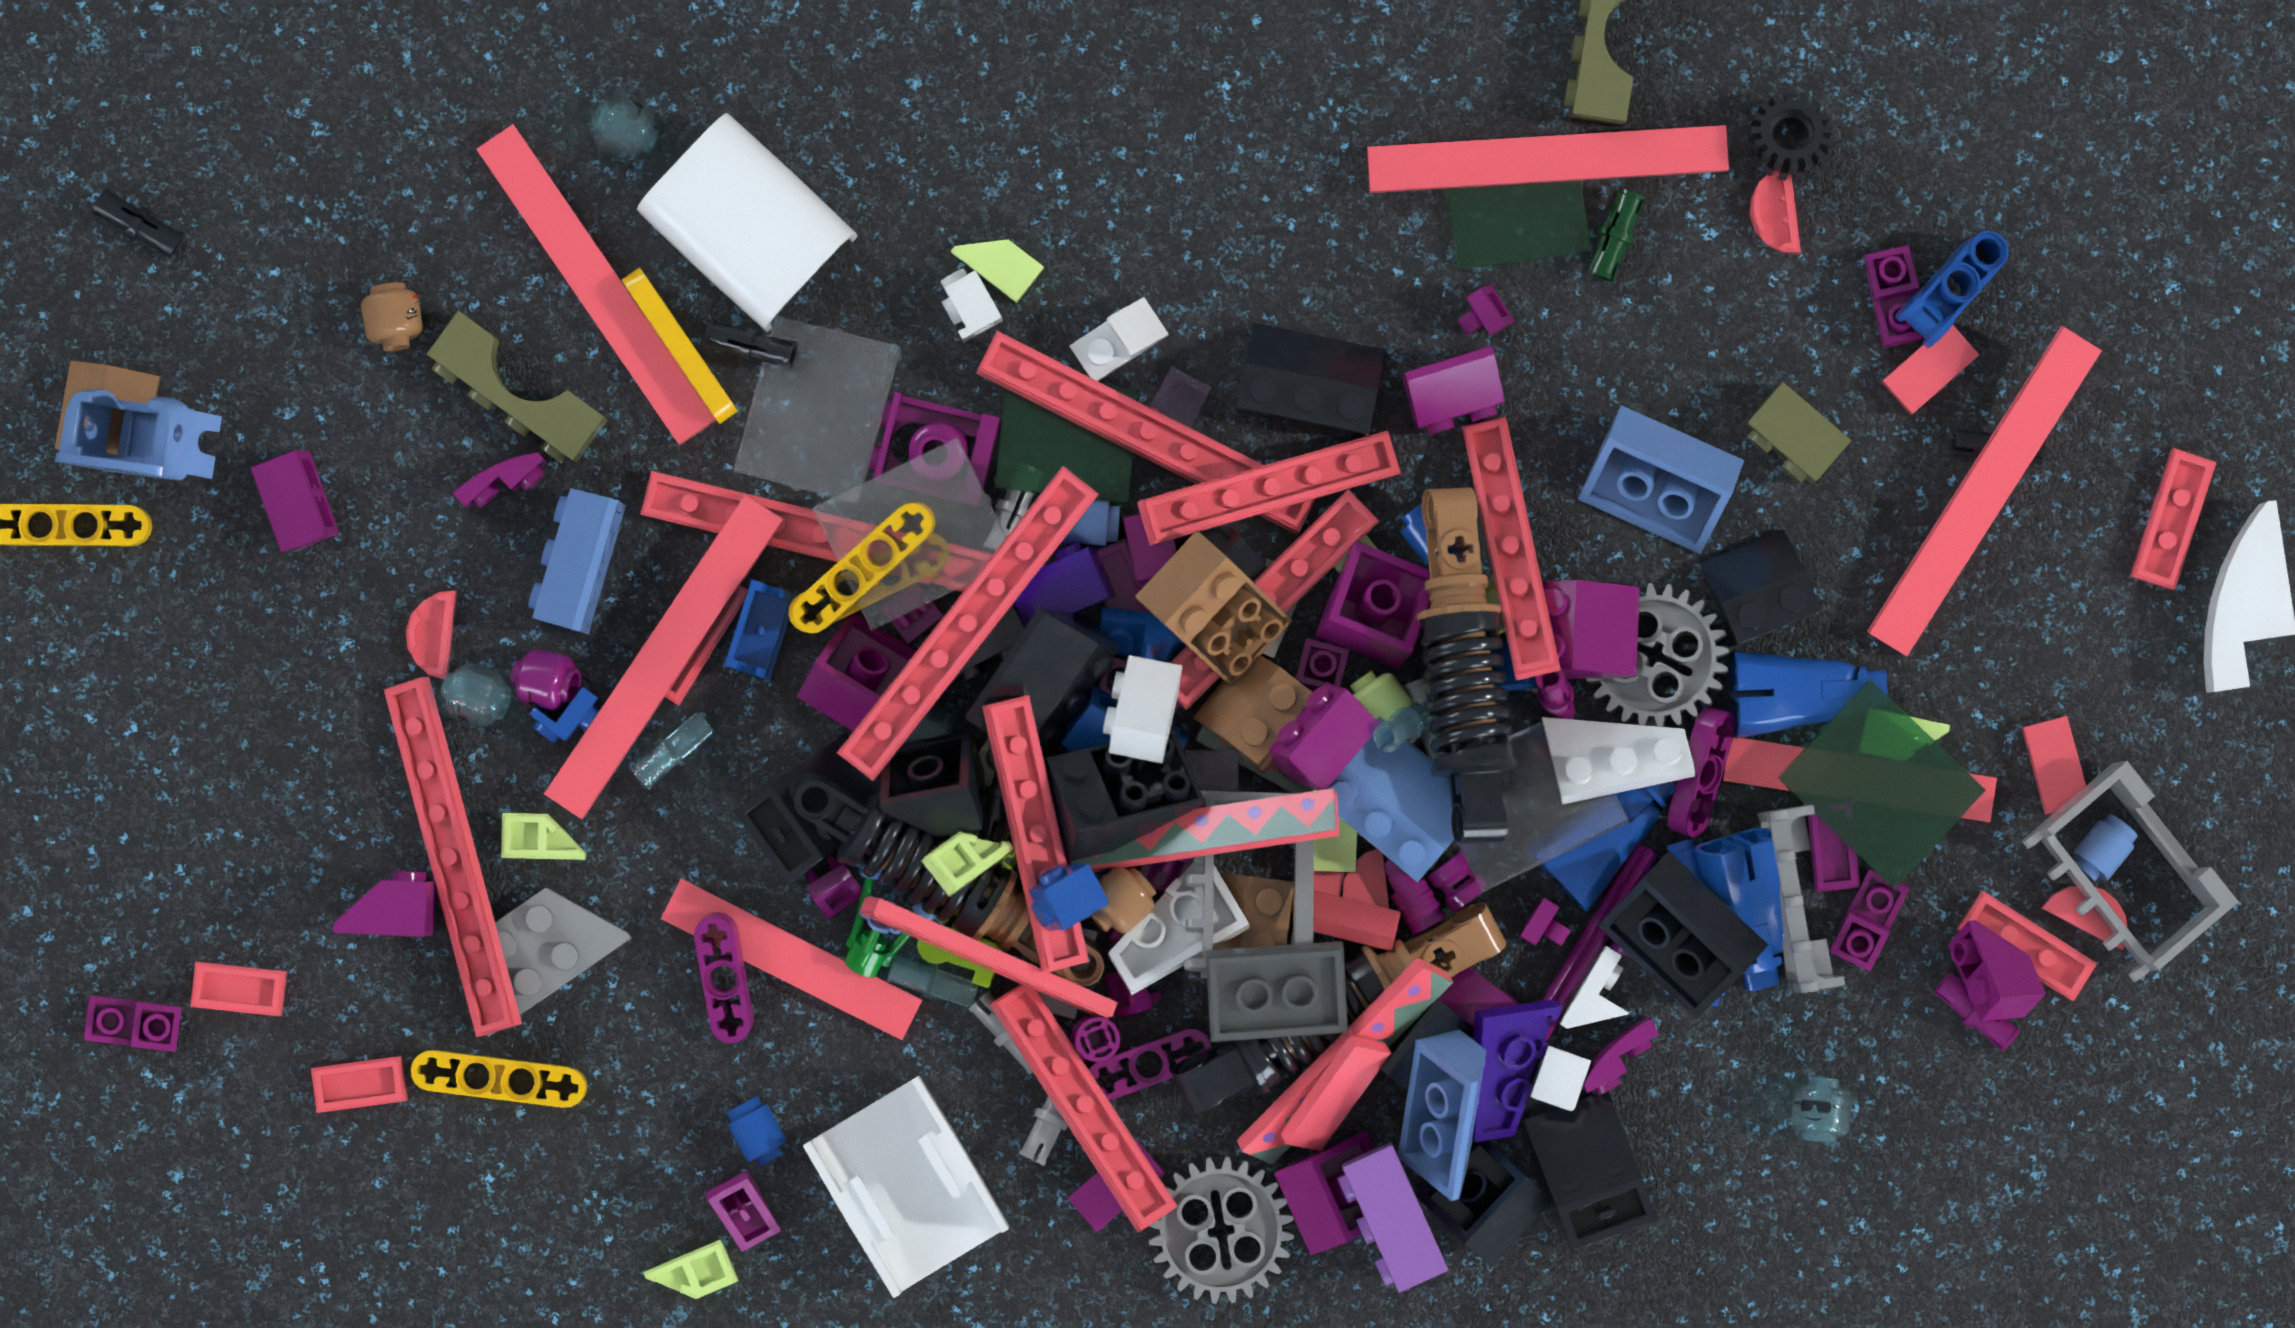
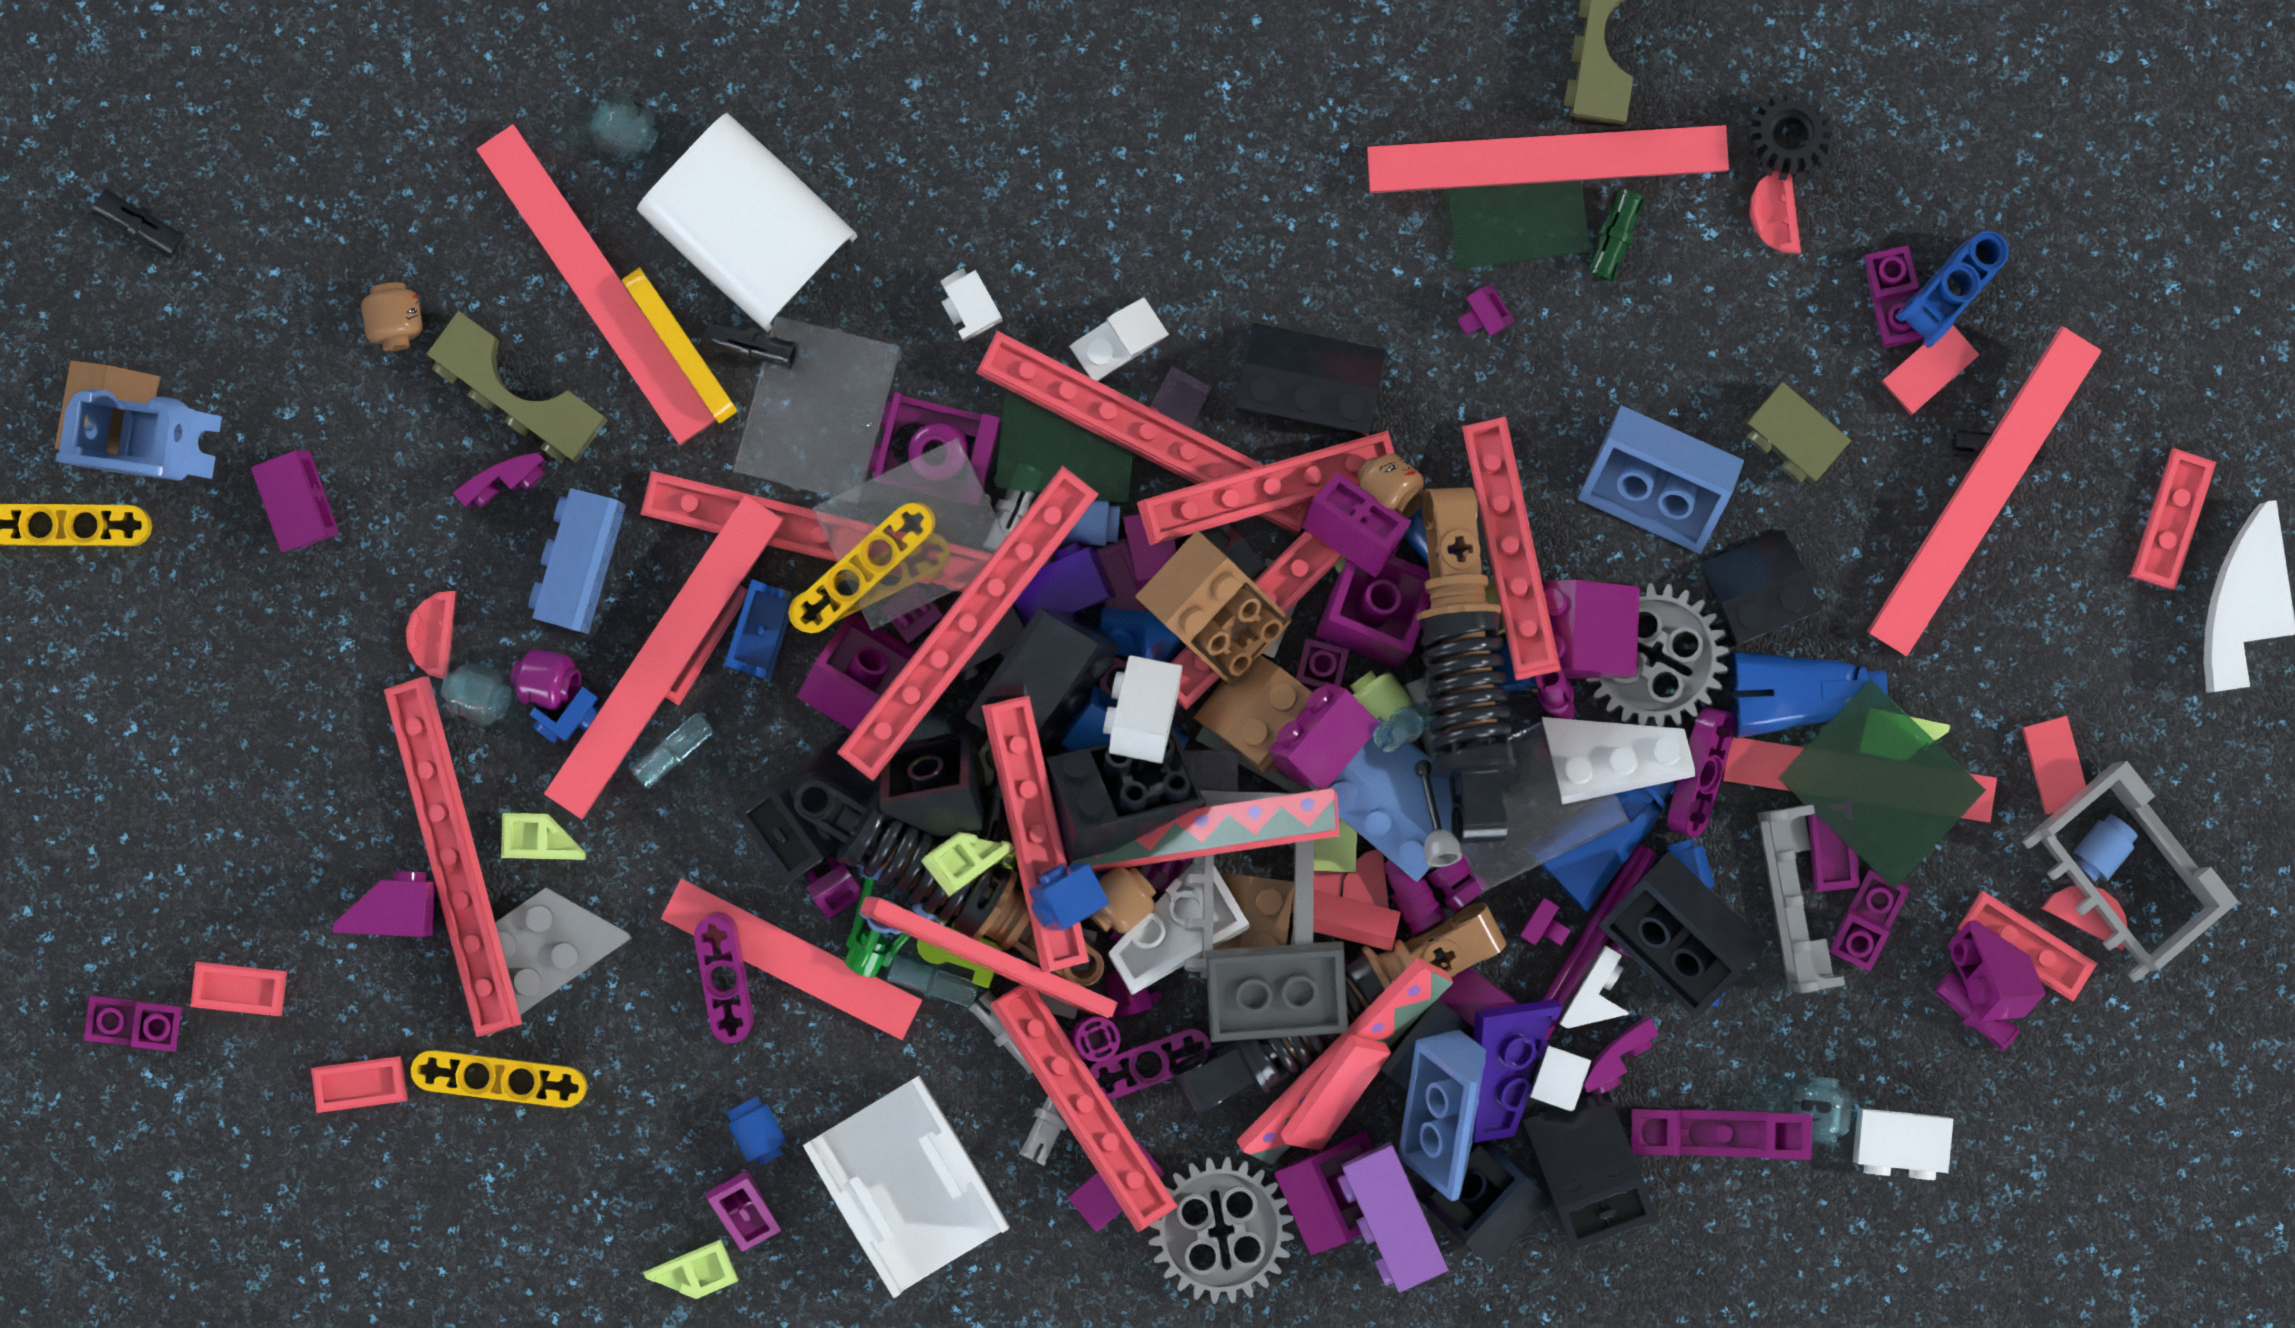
yellowish green tile [951,239,1044,304] -> none
magenta slope [1401,346,1505,435] -> none
blue piece [1694,828,1784,991] -> none
none -> magenta hinge [1302,472,1411,578]
none -> medium nougat head [1358,453,1424,519]
none -> light grey hinge [1414,760,1462,867]
none -> magenta slope [1631,1109,1813,1160]
none -> white brick [1853,1108,1953,1180]

